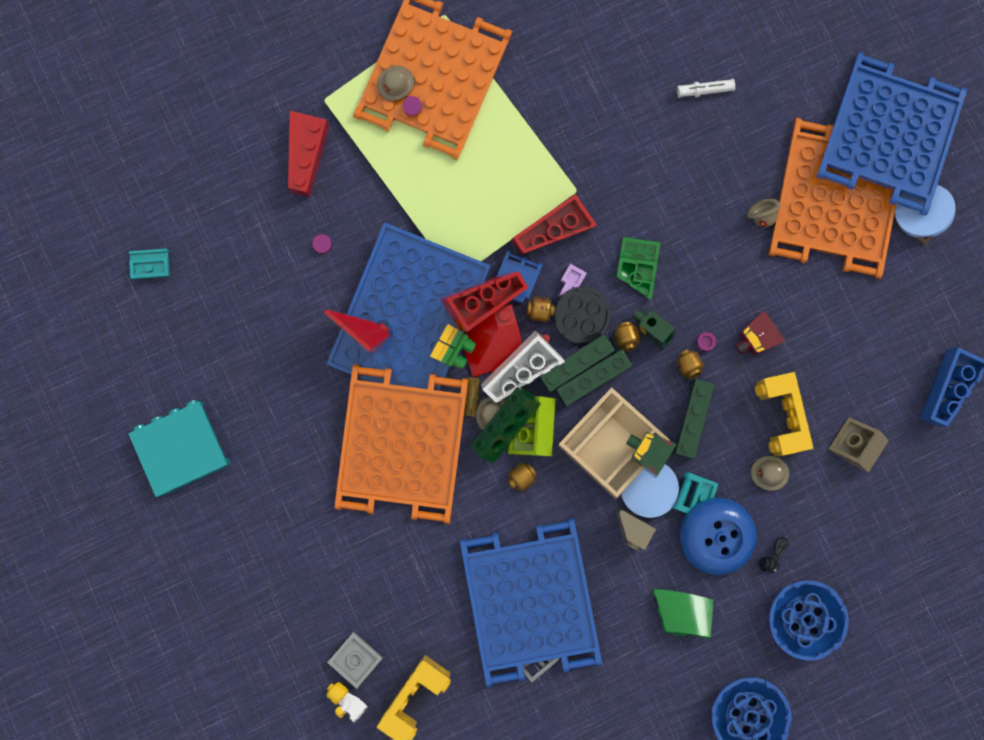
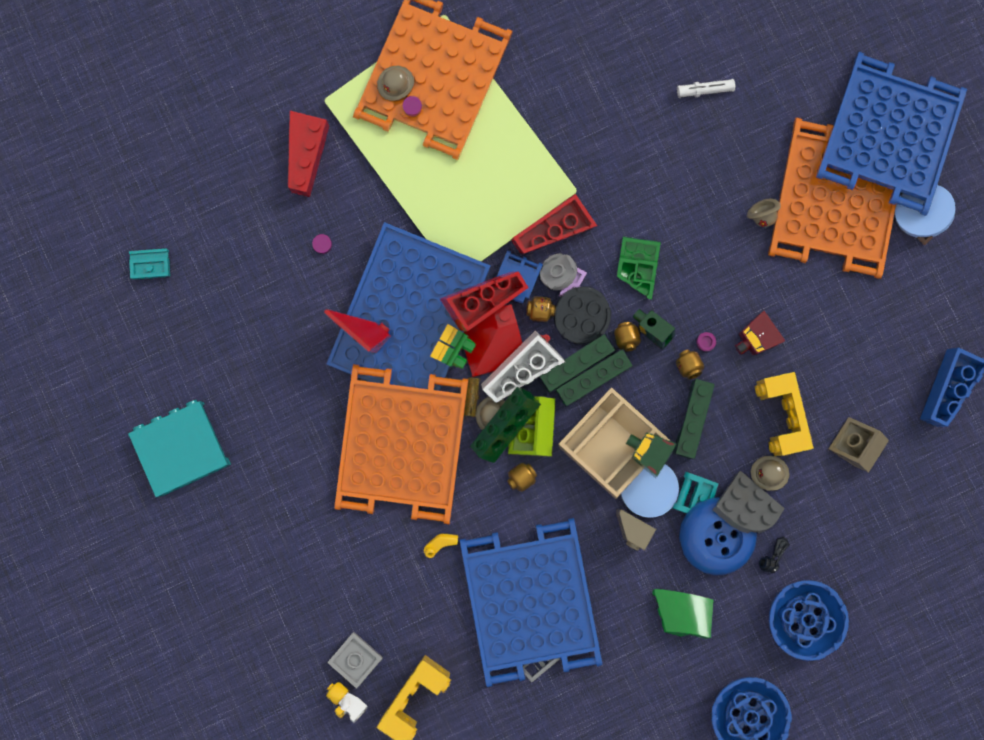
none -> yellow arm [424,534,458,558]
none -> light grey tile [540,253,577,290]
none -> dark grey plate [712,471,785,534]

